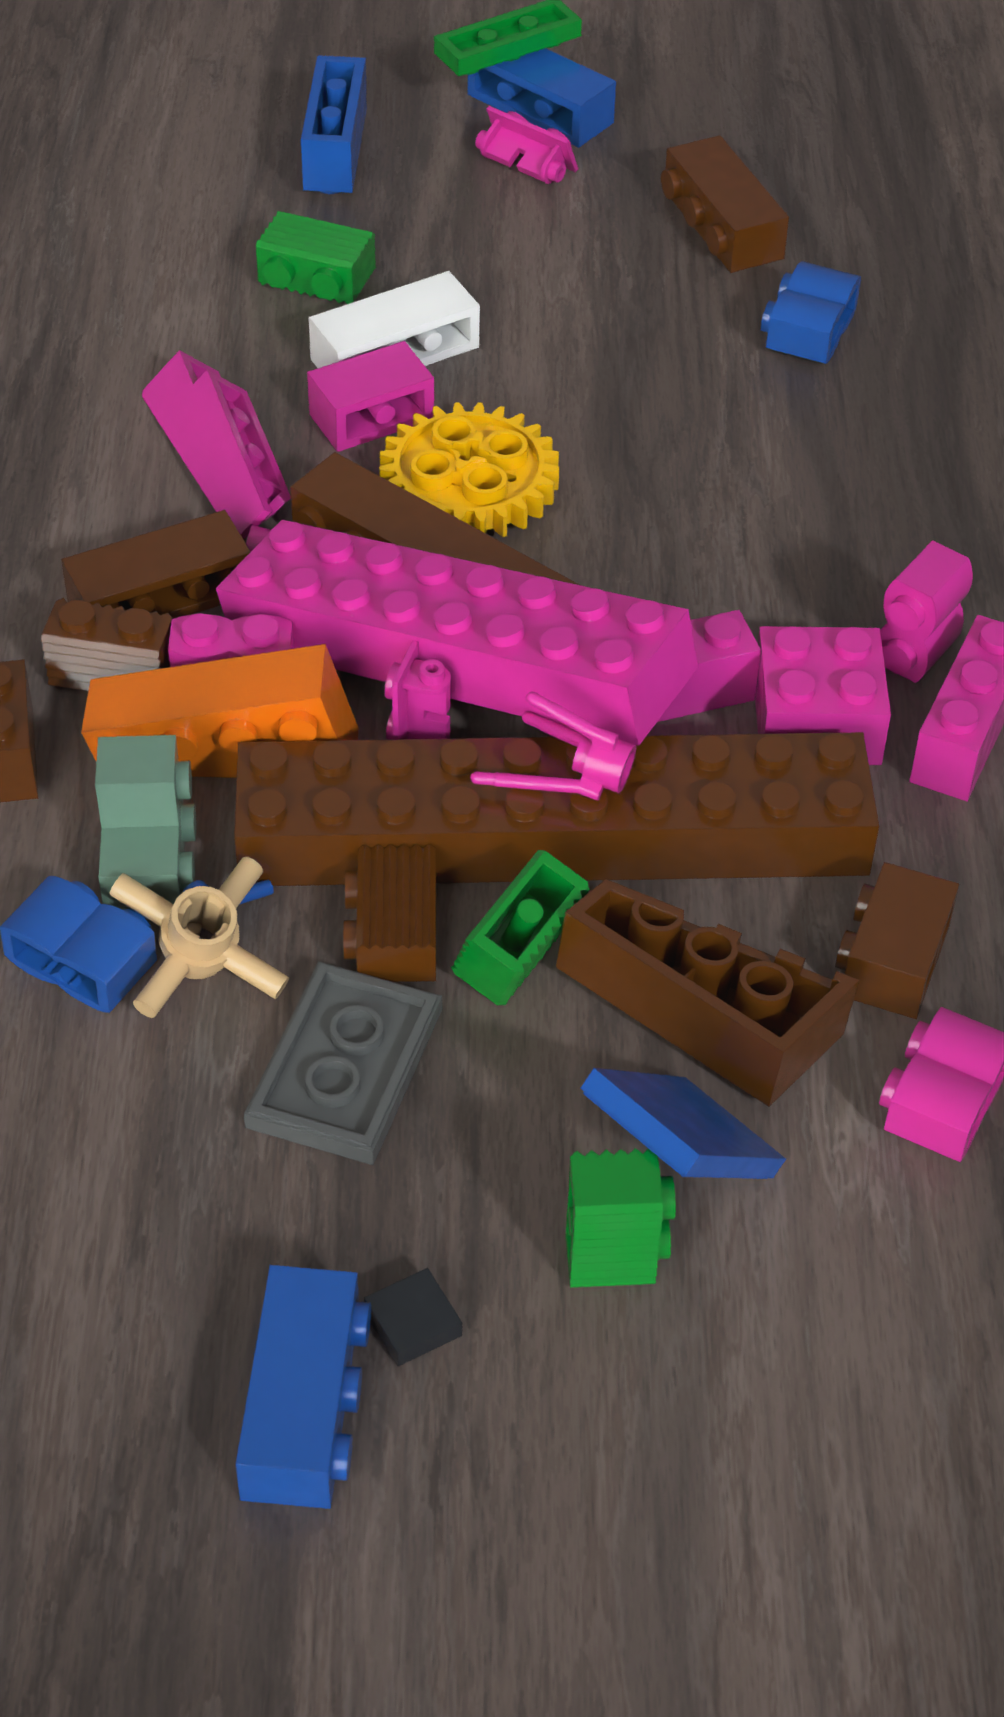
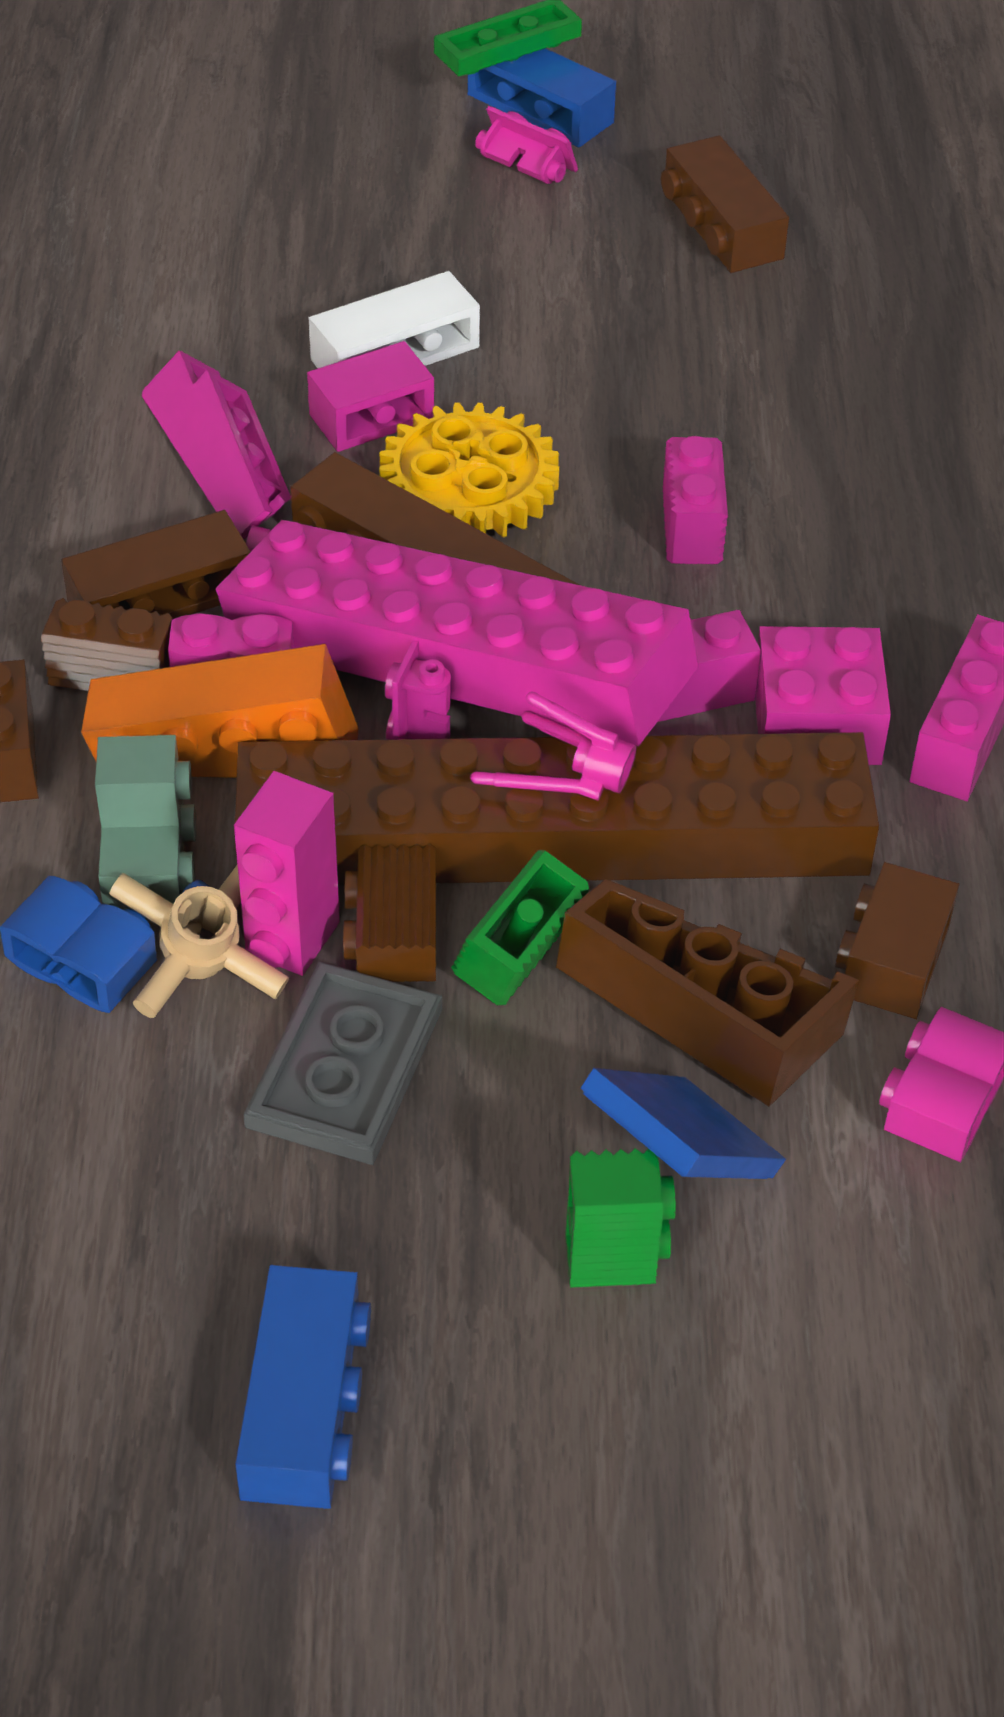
green brick [256,211,376,304] -> none
blue brick [301,55,367,194] -> none
black tile [364,1268,462,1367] -> none
blue brick [761,261,861,364] -> none
dark pink brick [880,540,973,683] -> none
none -> dark pink brick [234,771,340,976]
none -> dark pink brick [662,436,728,564]

